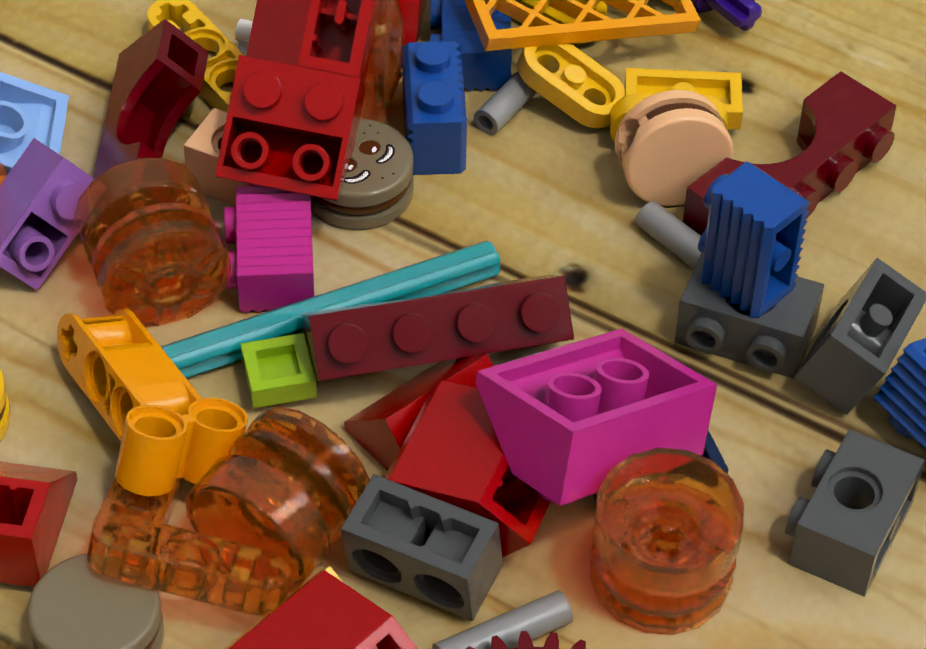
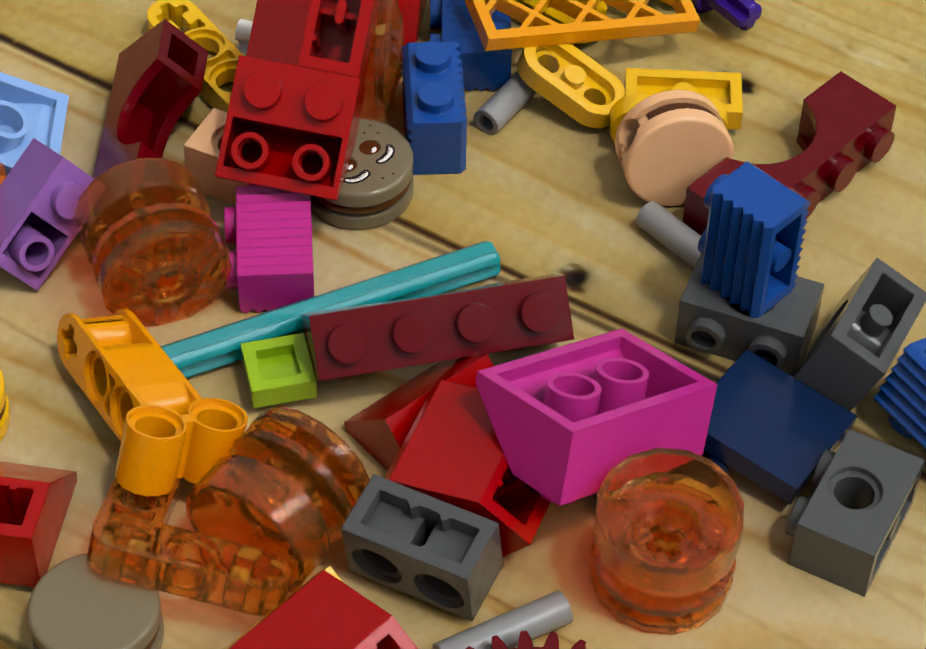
none -> dark blue tile [704,349,857,504]

